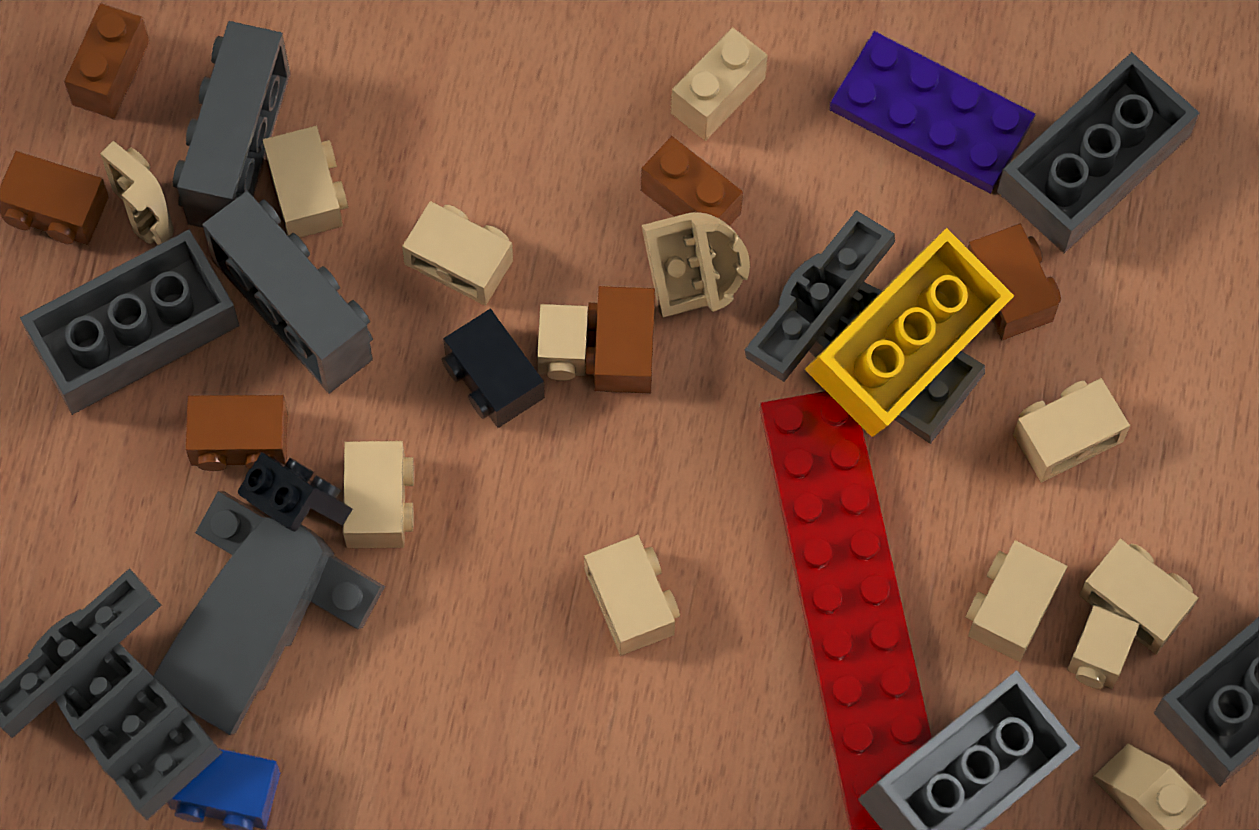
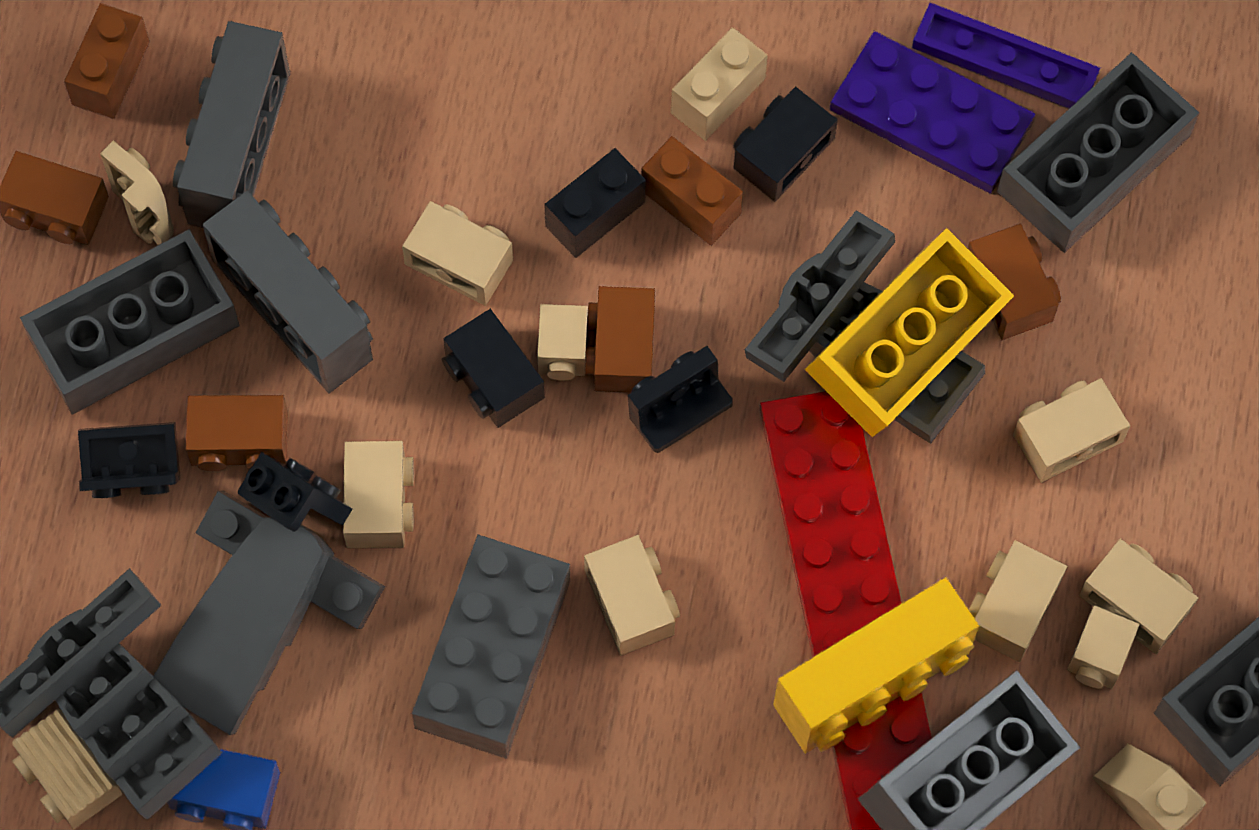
tan brick [262,126,348,238] -> none
tan slope [642,212,750,317] -> none
none -> tan brick [12,709,122,829]
none -> black bracket [78,422,180,498]
none -> dark grey brick [412,534,570,759]
none -> black brick [544,148,646,258]
none -> black bracket [627,346,733,453]
none -> black brick [733,86,838,202]
none -> yellow brick [773,577,979,754]
none -> dark purple plate [912,2,1101,109]

